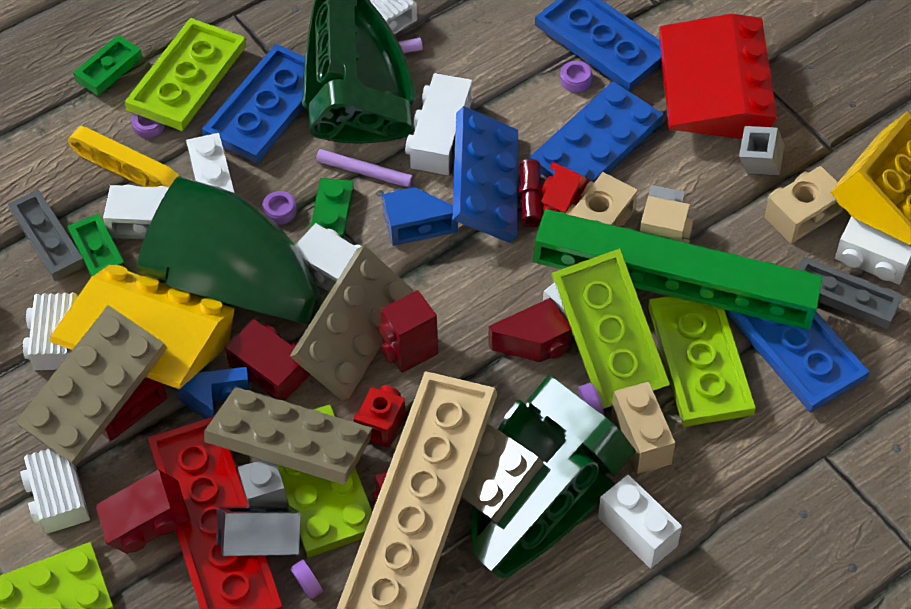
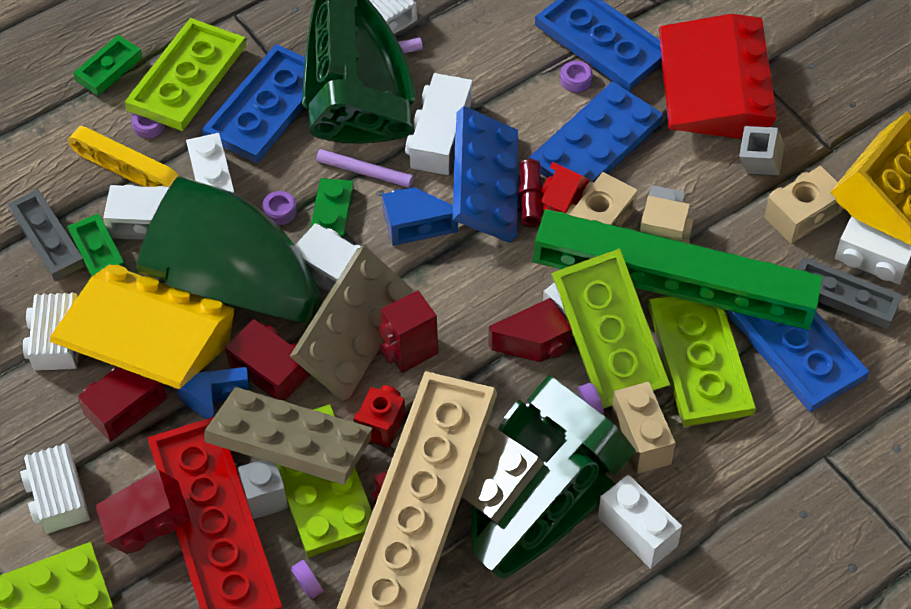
dark tan plate [15,305,168,466] -> none
hinge [216,506,301,556] -> none

